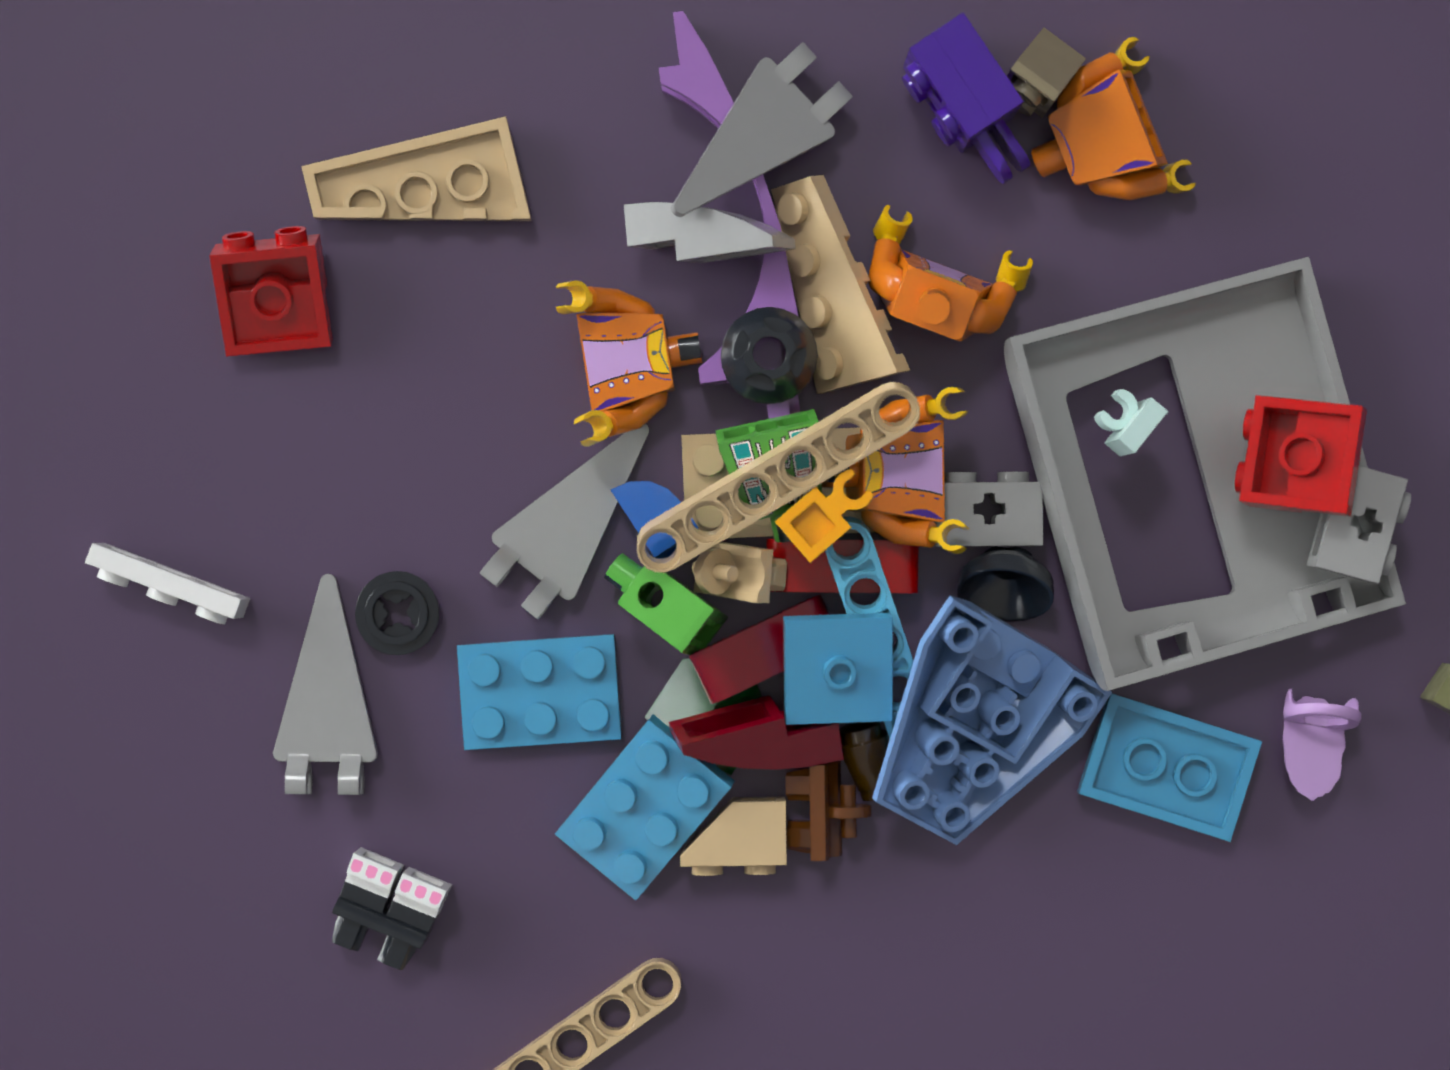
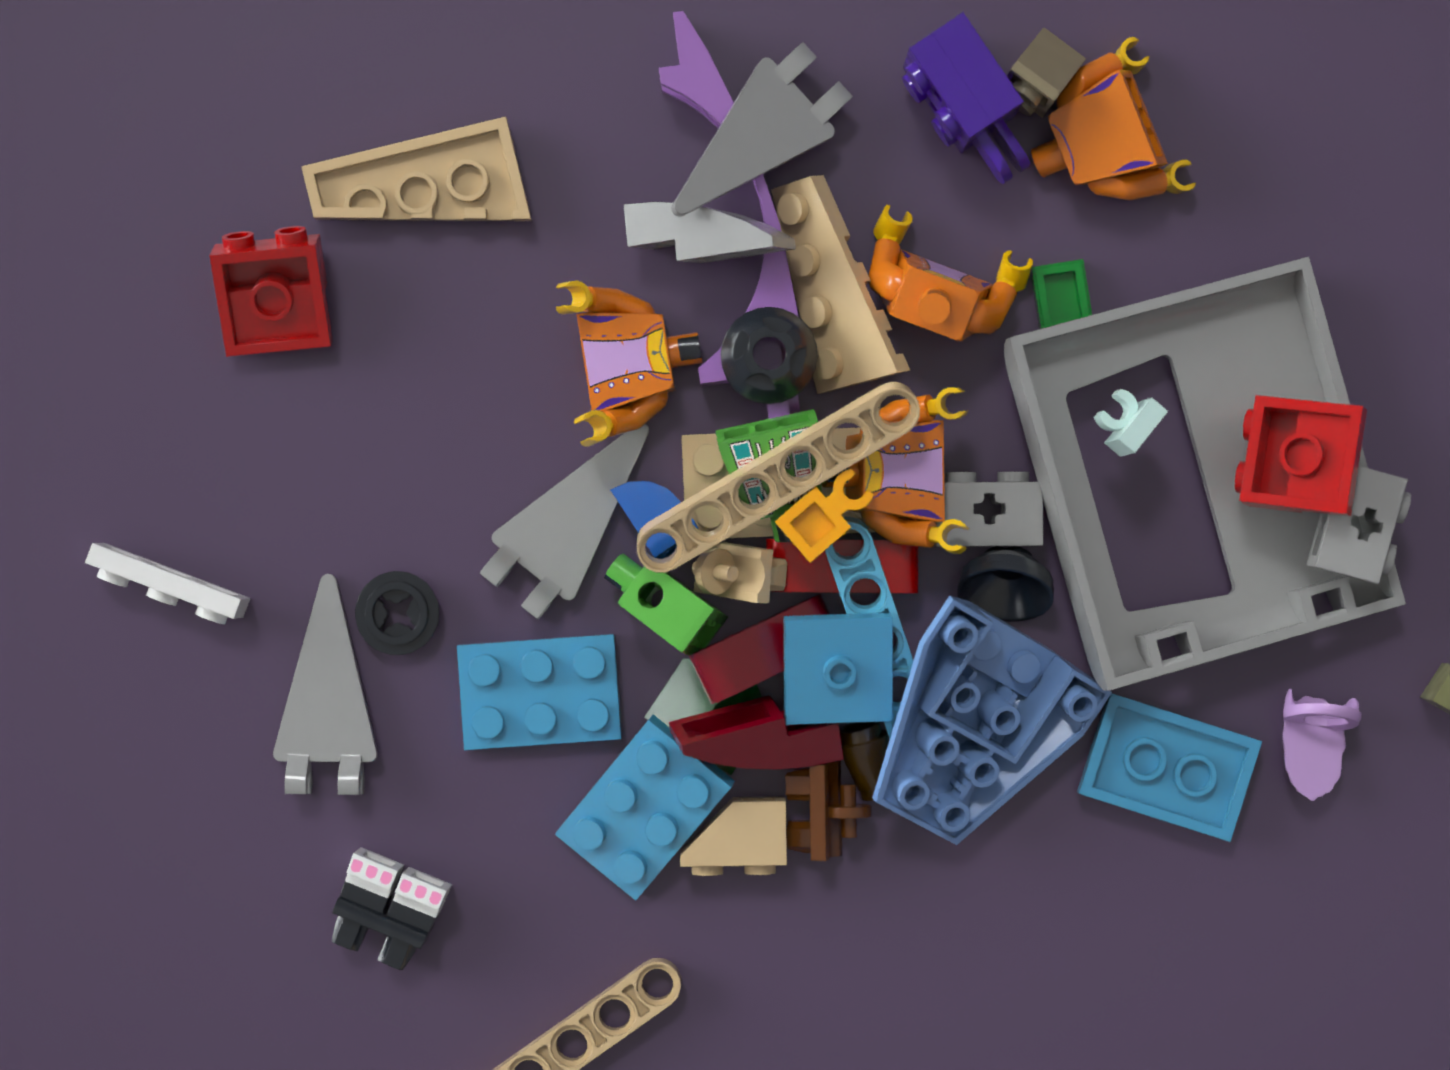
none -> green tile [1030,259,1092,329]

